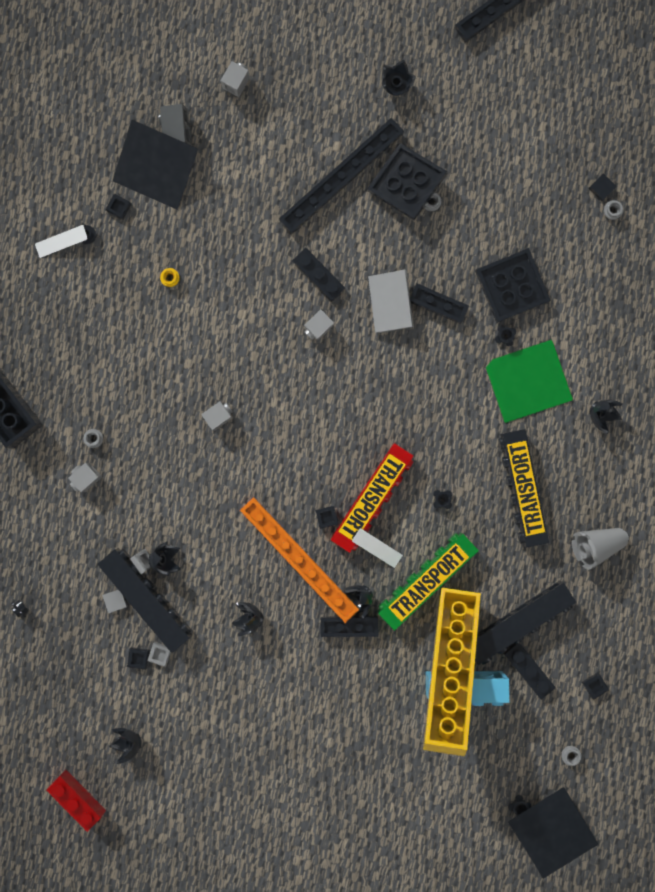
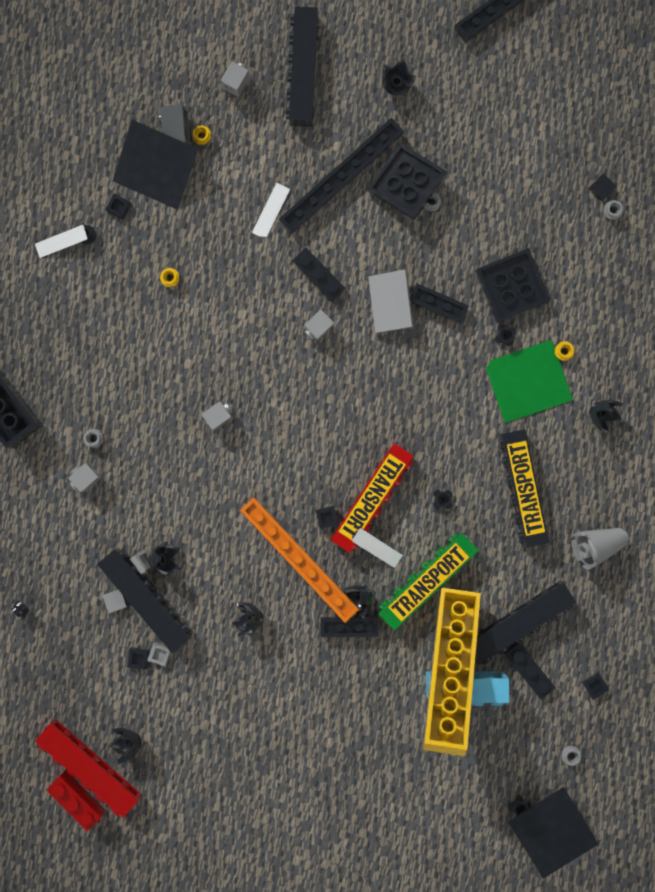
none -> red brick [35,719,142,818]
none -> yellow plate [192,125,211,145]
none -> white sticker [252,183,290,237]
none -> black brick [286,6,318,127]
none -> yellow plate [555,341,574,361]

